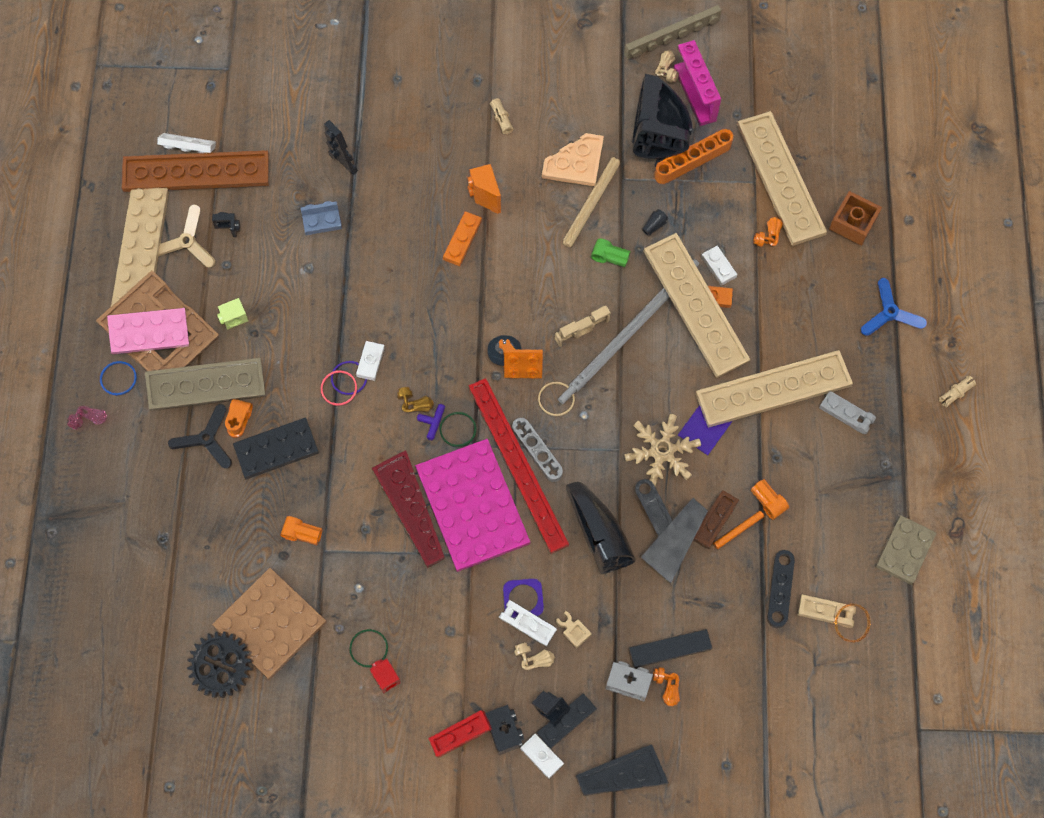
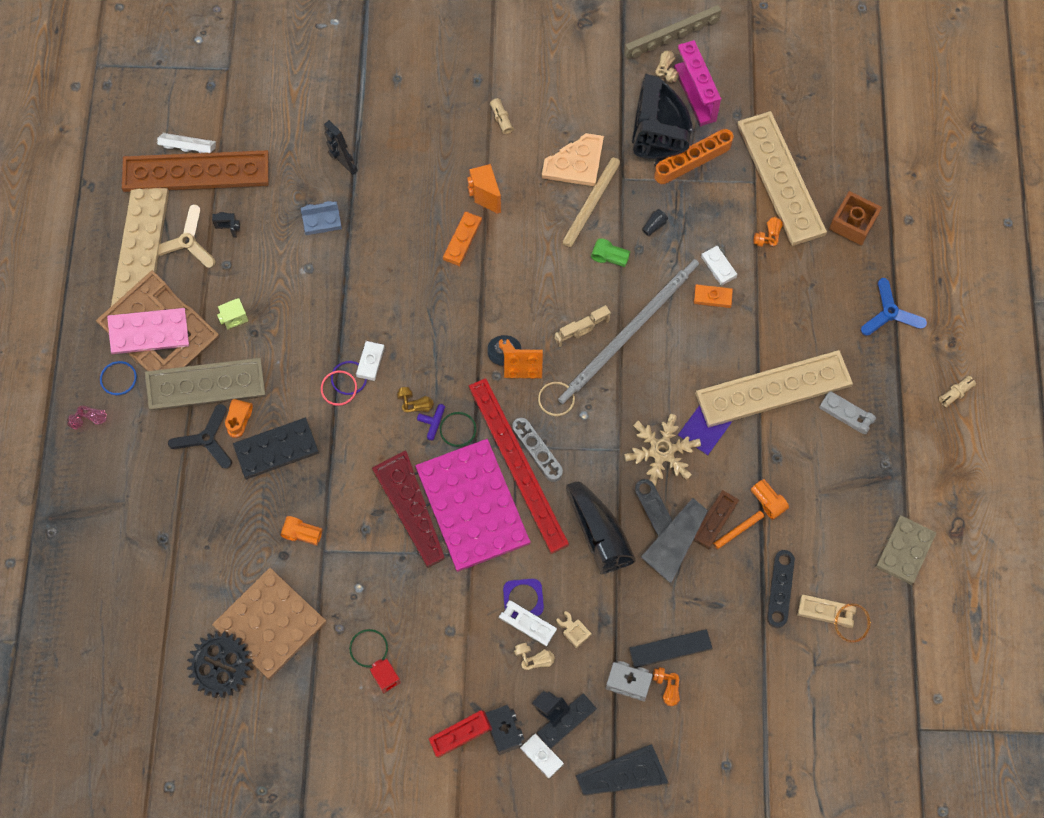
tan plate [643,233,750,378] -> none

